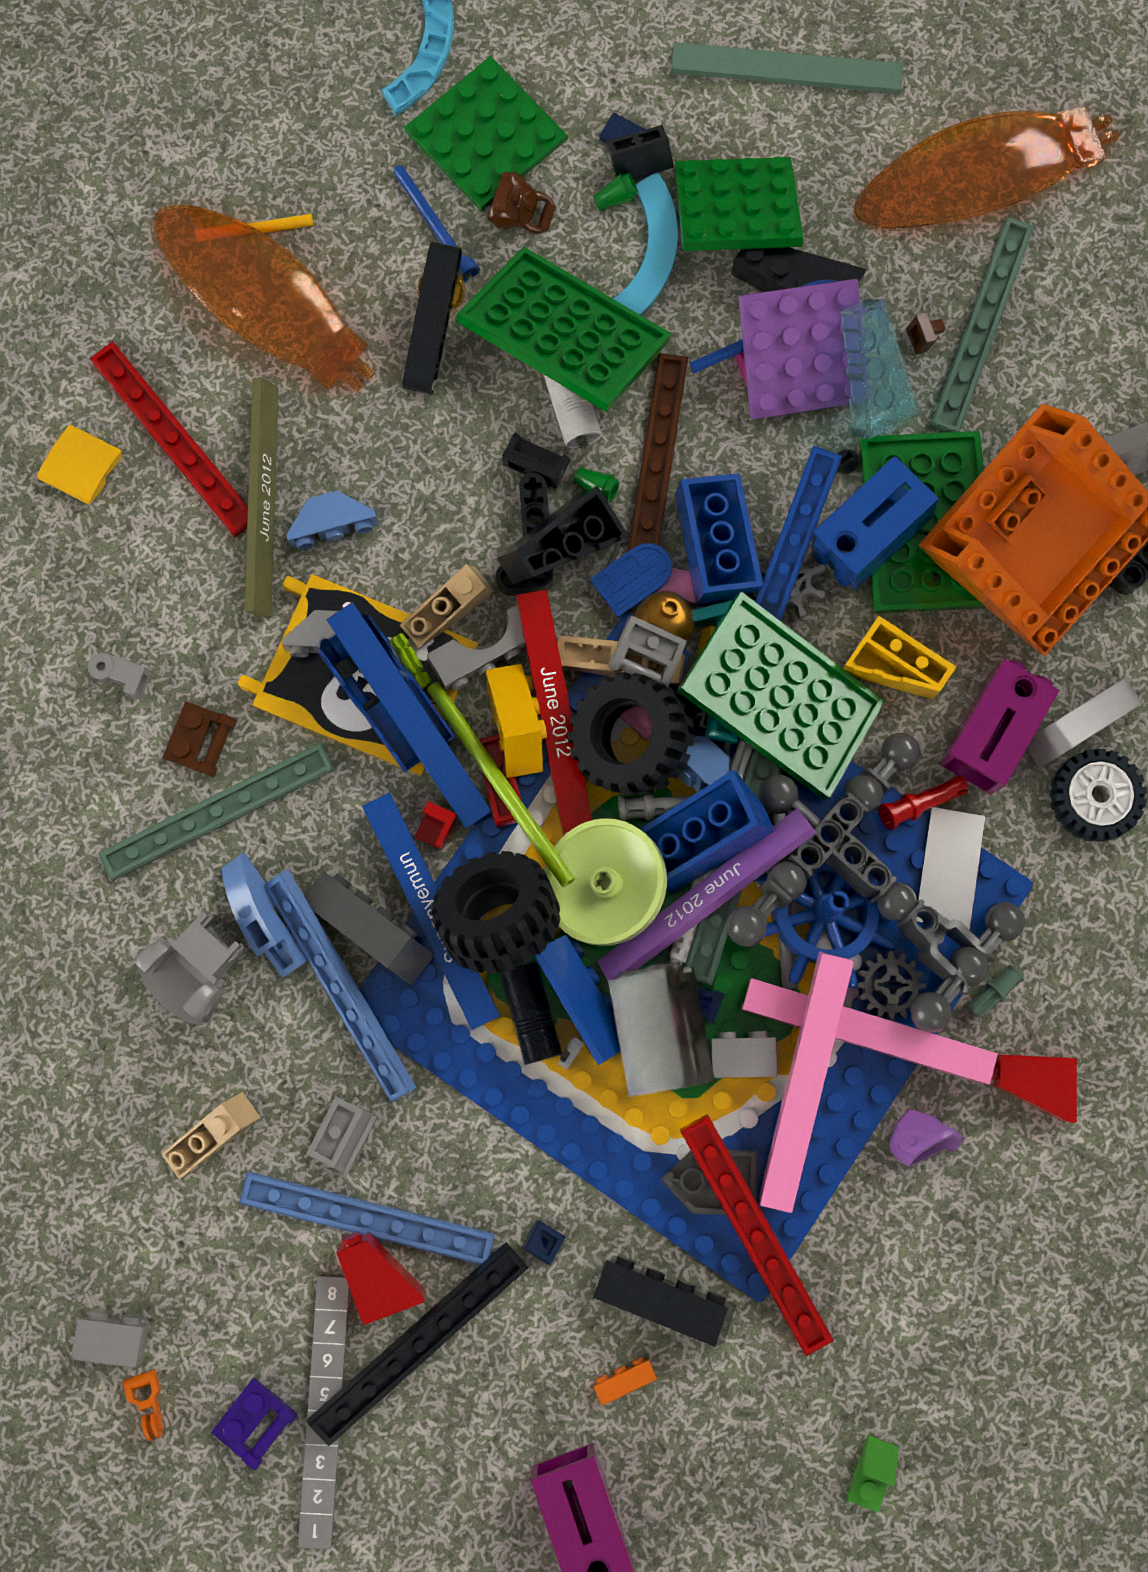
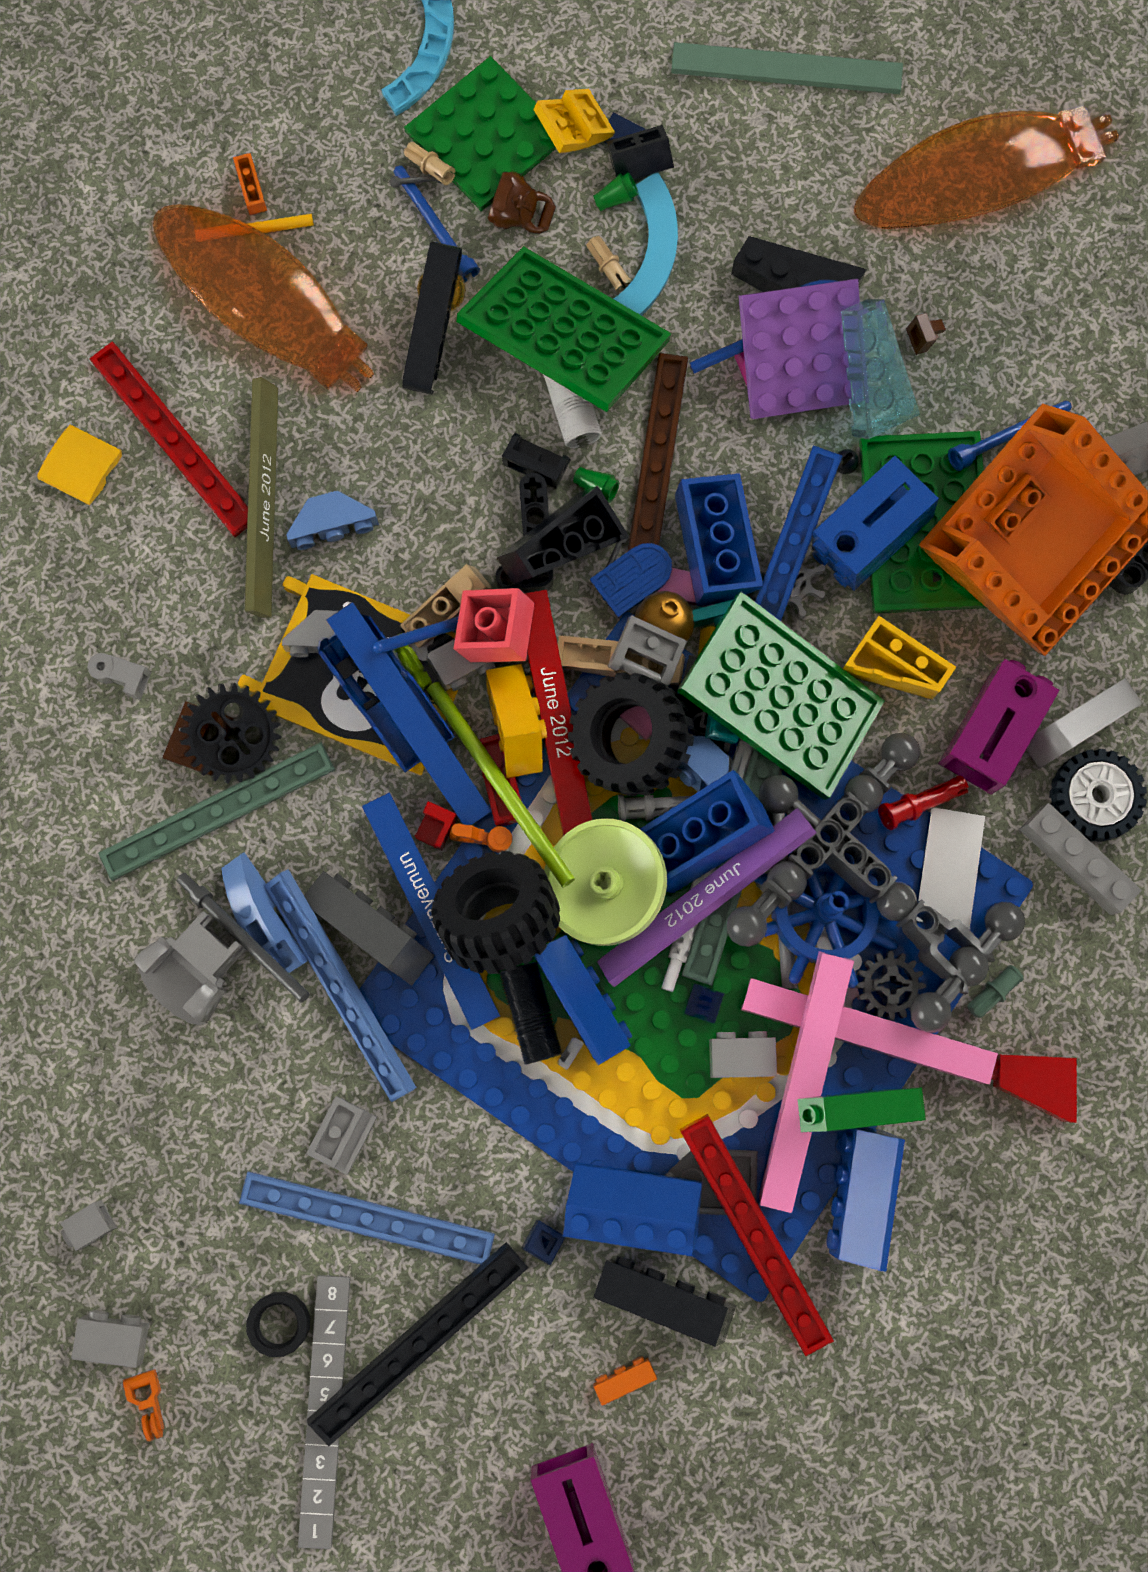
tan slope [162,1092,261,1180] -> none
dark purple plate [211,1378,298,1470] -> none
red slope [336,1232,425,1326] -> none
clear smoke brick [608,962,715,1097] -> none
green plate [675,156,803,251] -> none
bright green slope [846,1435,899,1513] -> none
medium lavender helmet [889,1109,964,1167] -> none
sand green tile [930,216,1034,433] -> none
none -> light grey brick [60,1200,117,1251]
none -> dark grey bar [176,873,309,1003]
none -> black gear [178,683,282,784]
none -> orange piece [233,153,267,215]
none -> black tyre [246,1292,310,1357]
none -> blue piece [373,616,459,654]
none -> dark grey hinge [389,175,442,188]
none -> tan axle [404,142,456,185]
none -> orange piece [449,823,513,853]
none -> coral brick [453,588,535,663]
none -> yellow slope [533,89,615,153]
none -> blue slope [563,1163,703,1256]
none -> tan axle [586,236,632,293]
none -> green slope [797,1087,926,1132]
none -> slope [826,1127,905,1272]
none -> blue piece [948,401,1072,471]
none -> light grey brick [1019,803,1142,915]

